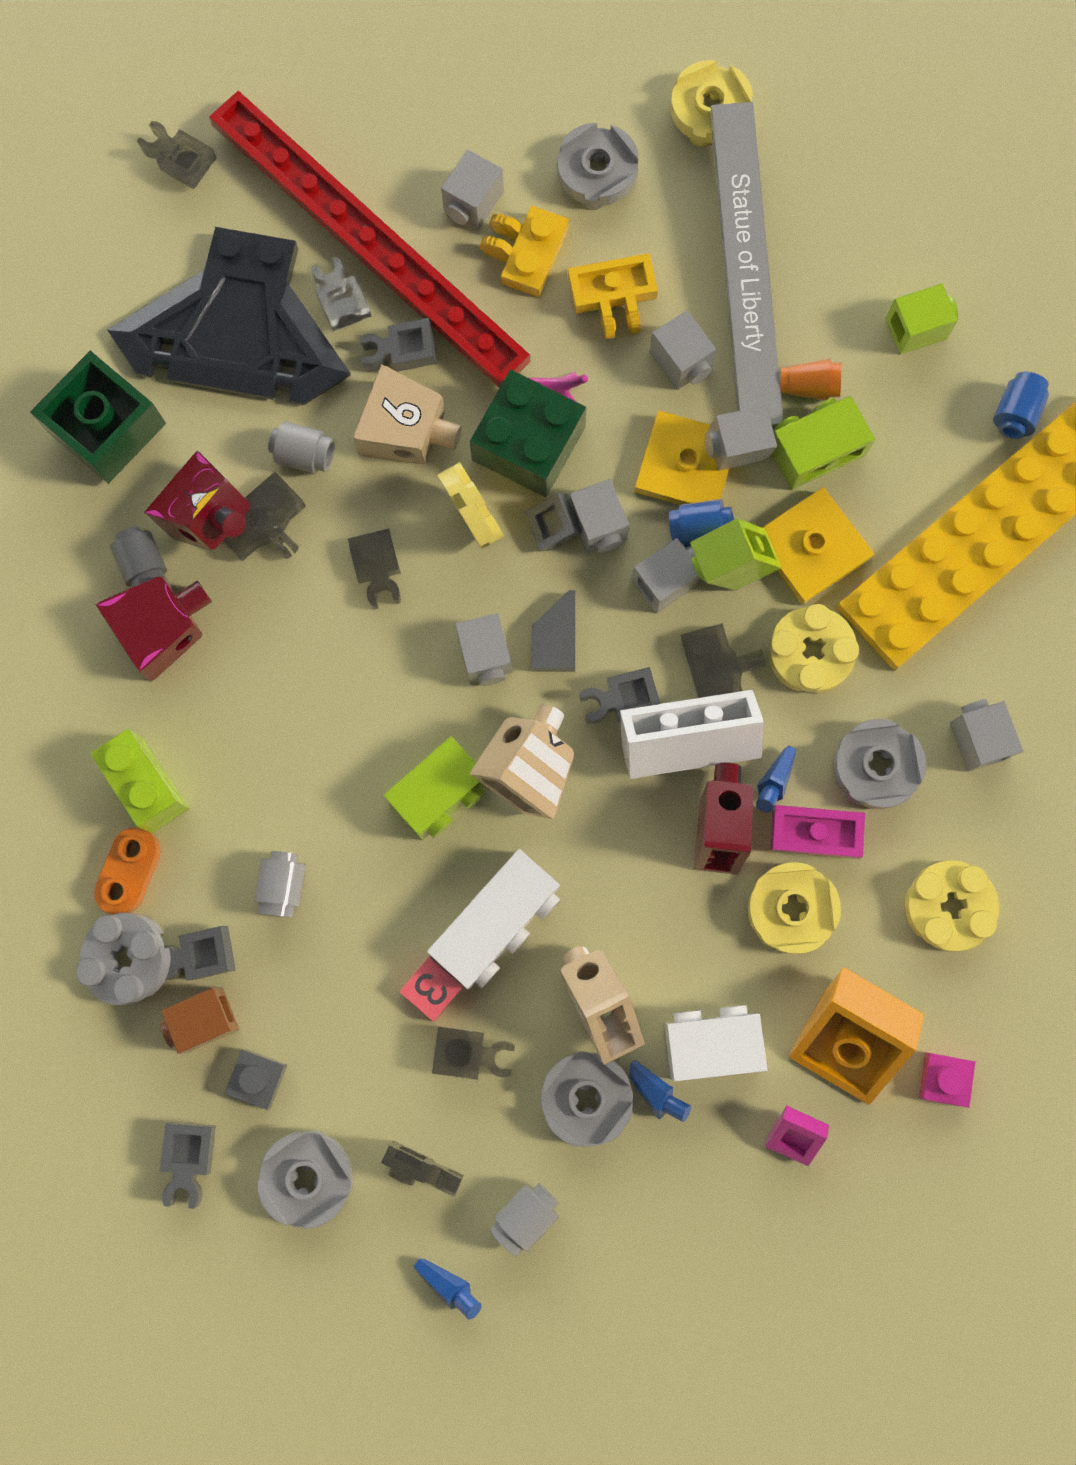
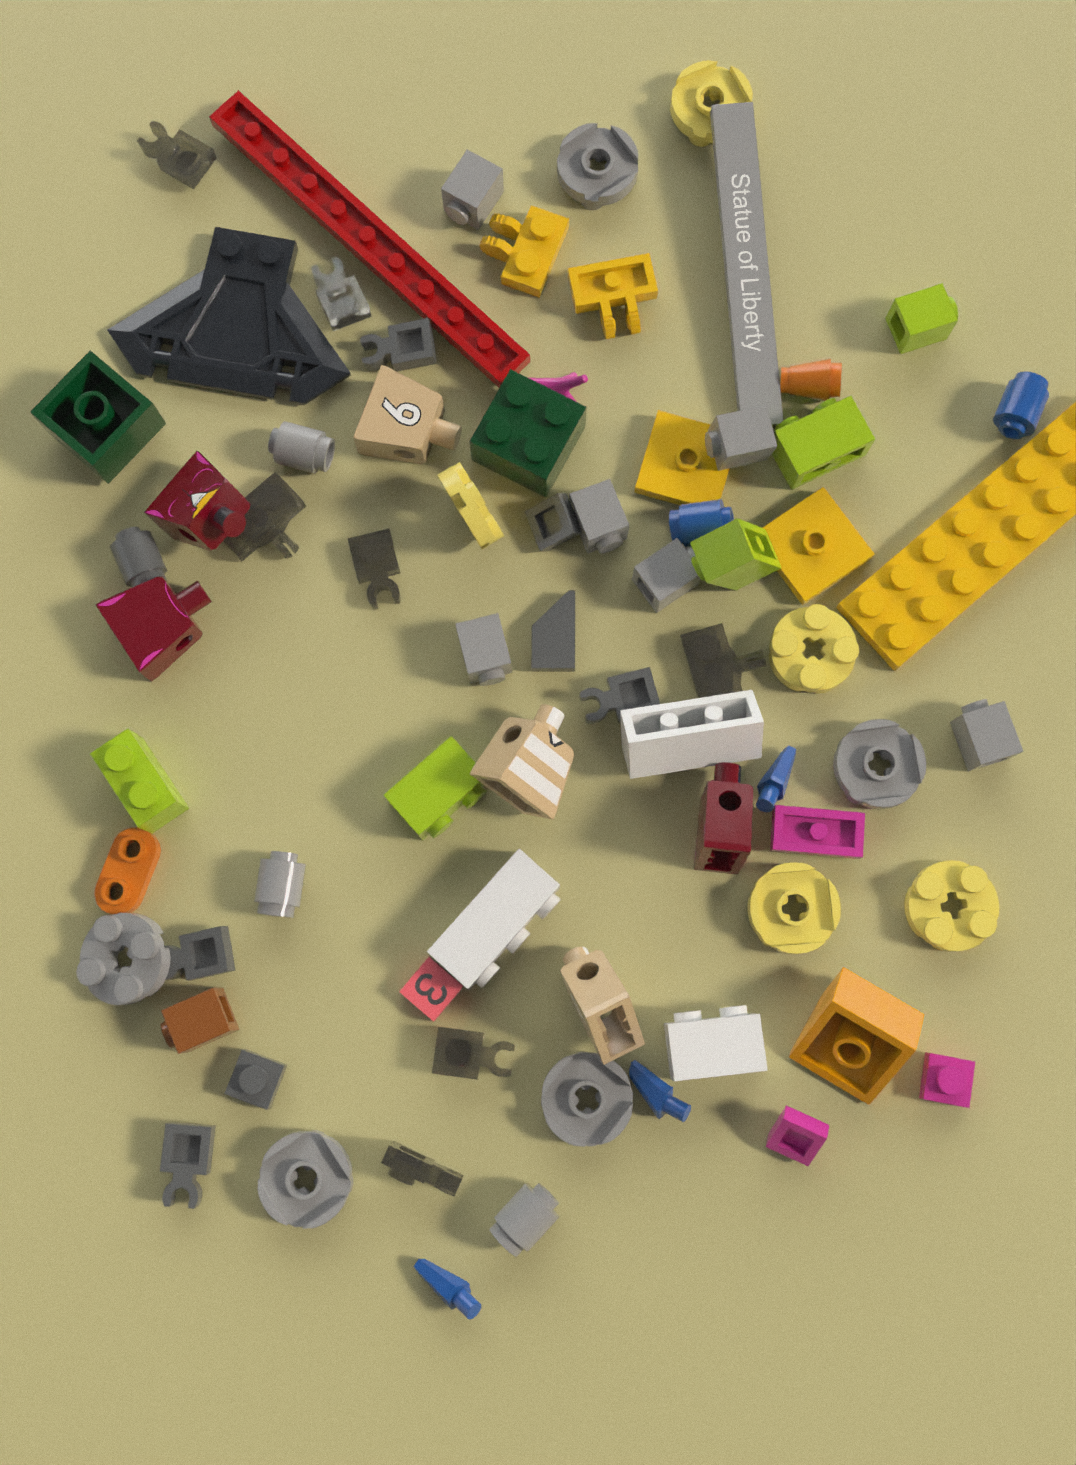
light grey brick [649,310,717,390] -> none

